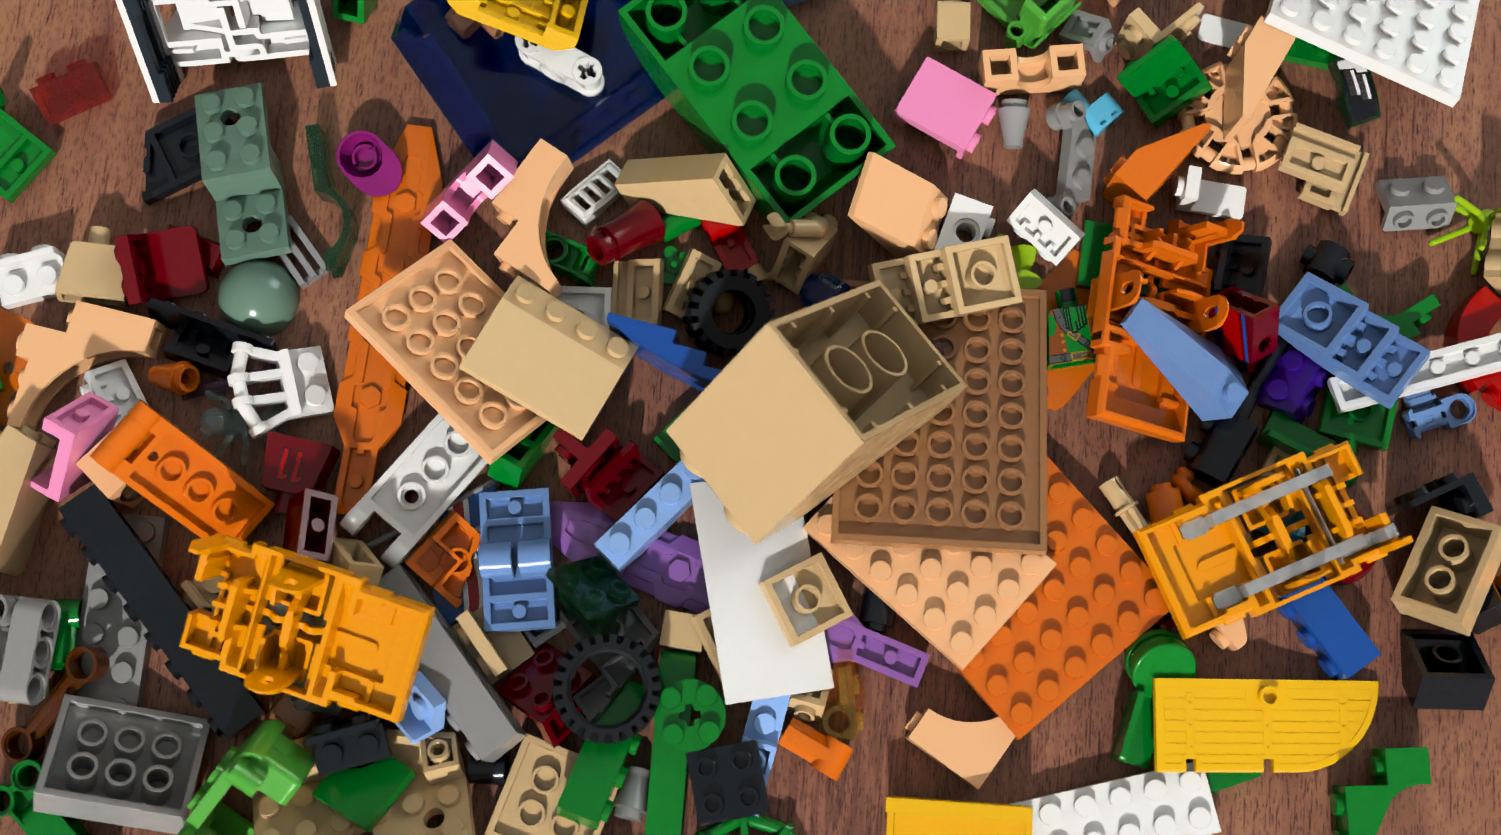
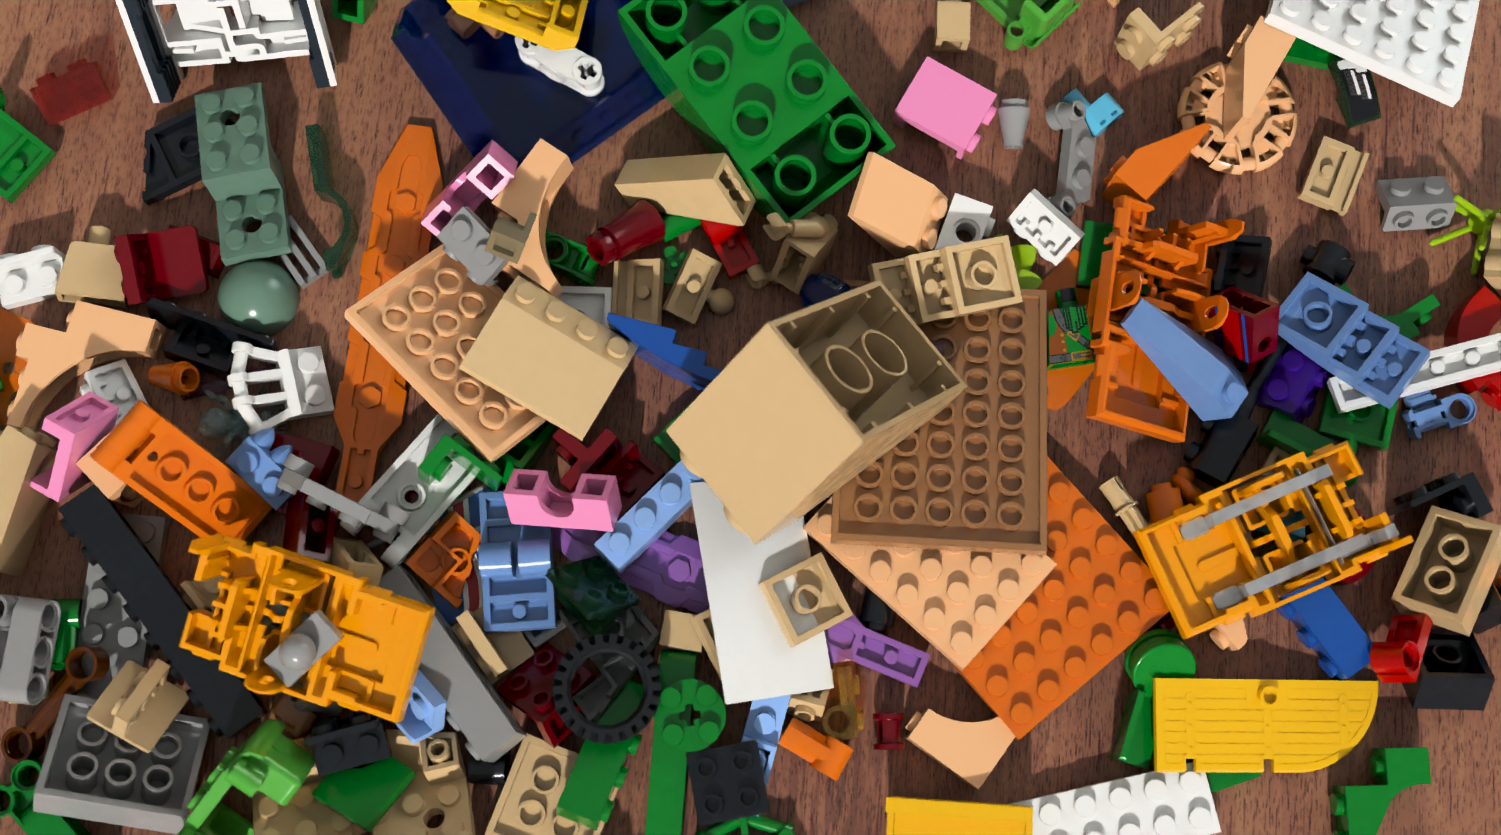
magenta cap [336,130,403,197] -> none
white slope [561,159,621,229] -> none
light grey cone [614,766,650,822] -> none
black tyre [682,269,775,356] -> none
light nougat arch [977,43,1086,96] -> none
light grey bracket [1059,9,1115,63] -> none
green bracket [1117,36,1213,128] -> none
white bracket [1173,165,1247,220] -> none
white sticker [1198,14,1253,48] -> none
tan plate [1277,122,1361,194] -> none
none -> tan bracket [87,659,189,753]
none -> medium blue plate [225,428,298,510]
none -> light grey tile [264,609,345,687]
none -> light grey plate [275,452,411,544]
none -> green bracket [418,434,503,492]
none -> light grey bracket [436,206,509,286]
none -> dark tan panel [484,212,537,264]
none -> bright pink arch [503,469,622,532]
none -> dark red bush [873,713,906,750]
none -> red plate [1369,614,1433,683]

